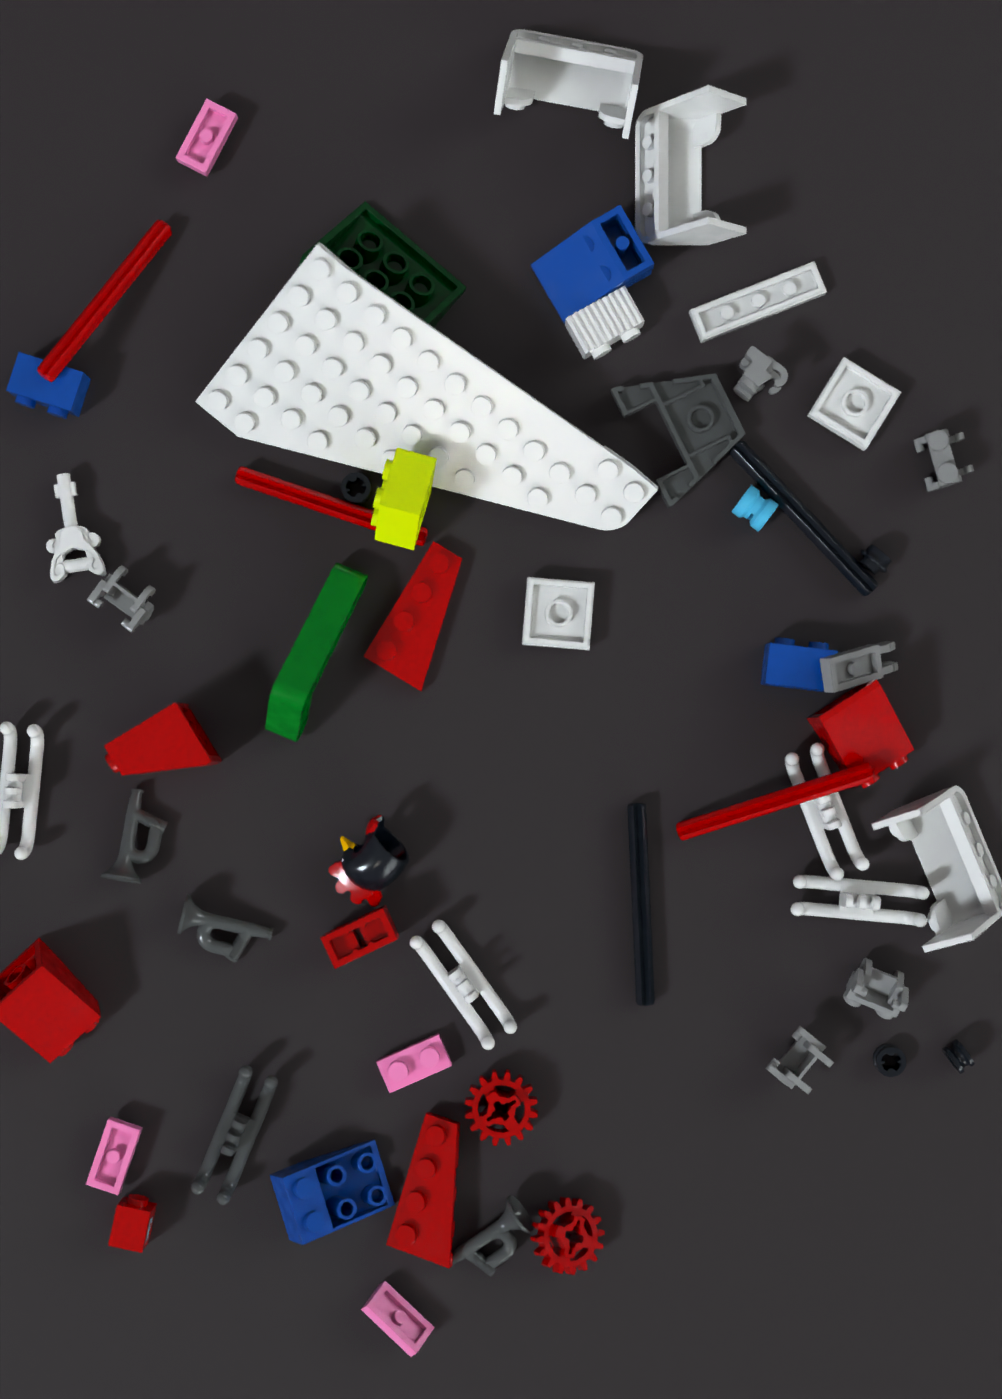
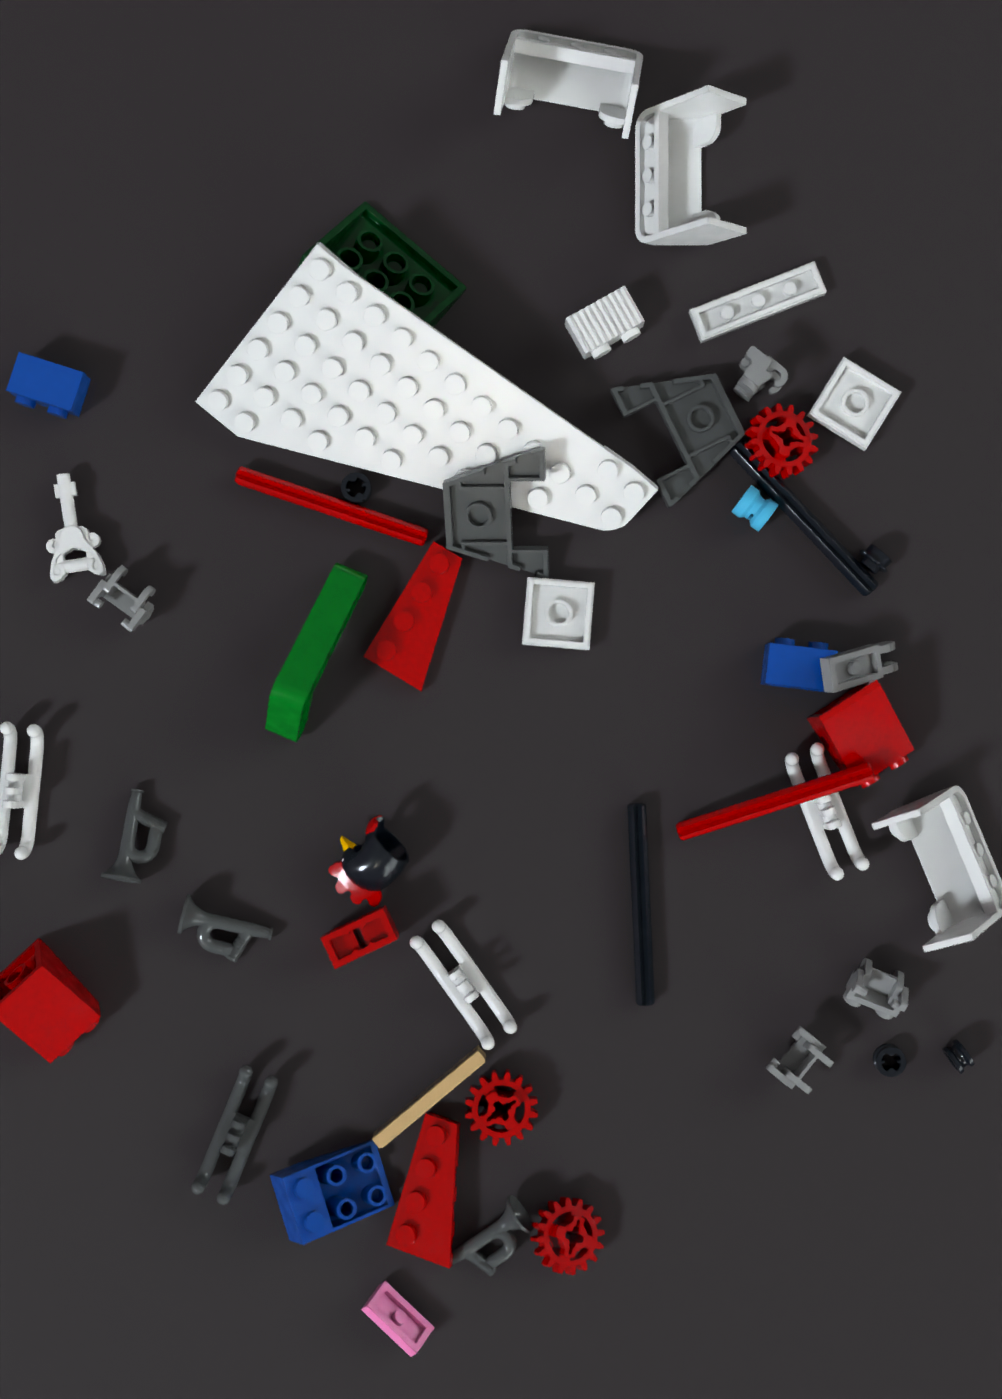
red axle [37,219,172,382] -> none
bright pink plate [86,1117,143,1195] -> none
red slope [104,702,222,776] -> none
red brick [108,1194,157,1253] -> none
bright pink plate [175,98,238,177] -> none
neon yellow brick [371,448,437,550] -> none
bright pink plate [376,1033,452,1093] -> none
blue slope [531,205,655,324] -> none
white piece [790,875,930,927] -> none
light grey piece [913,428,974,492] -> none
none -> tan tile [372,1045,486,1149]
none -> dark grey wing [443,447,550,579]
none -> red gear [744,403,819,479]

